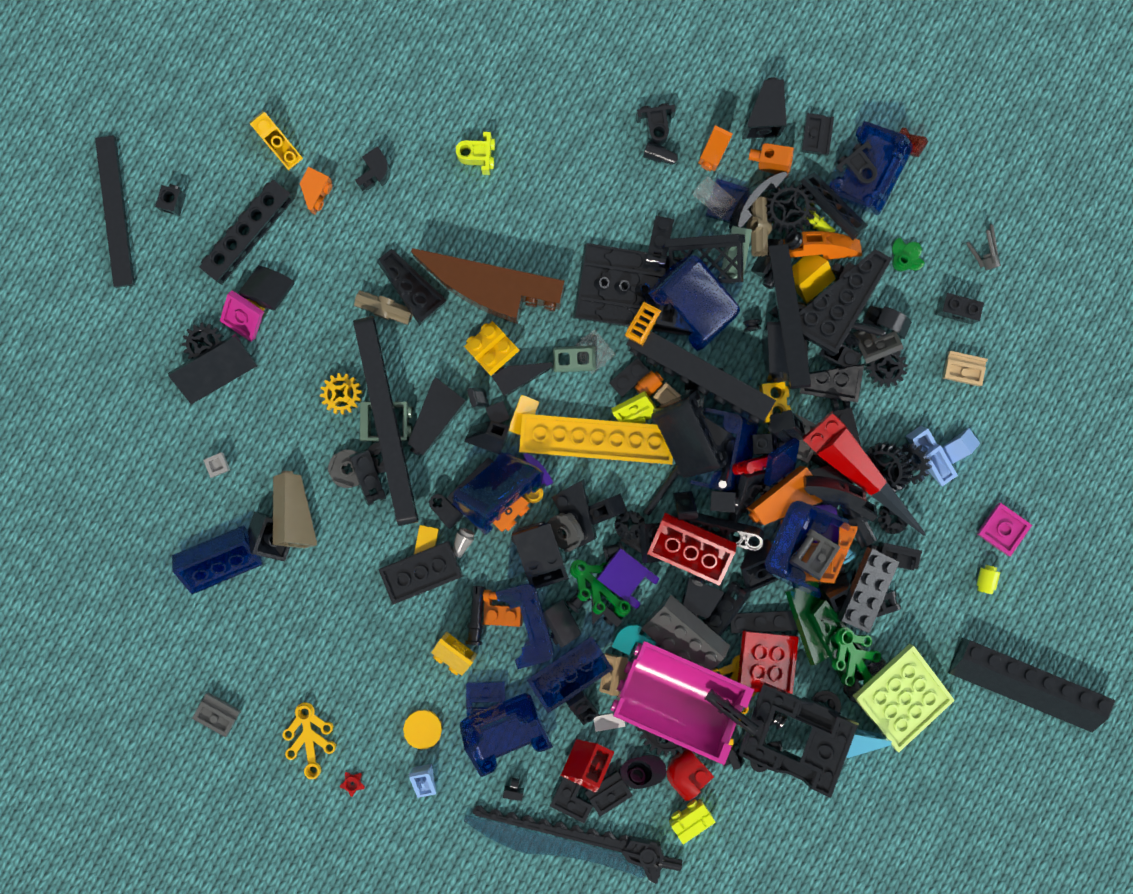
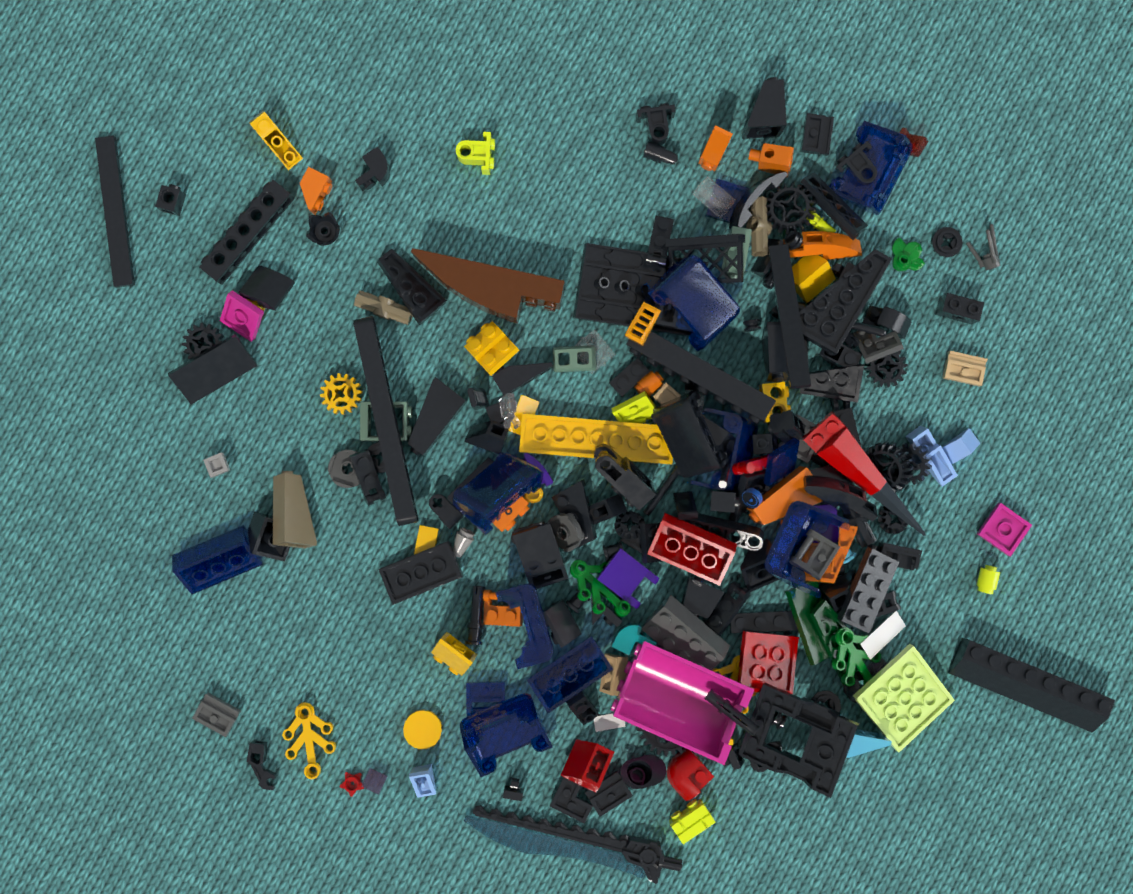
none -> black piece [246,740,277,790]
none -> black piece [306,212,340,246]
none -> clear purple tile [361,768,388,795]
none -> clear plate [499,393,520,429]
none -> black brick [594,444,656,510]
none -> tile [742,488,763,508]
none -> white sticker [861,611,906,660]
none -> black gear [931,227,963,258]

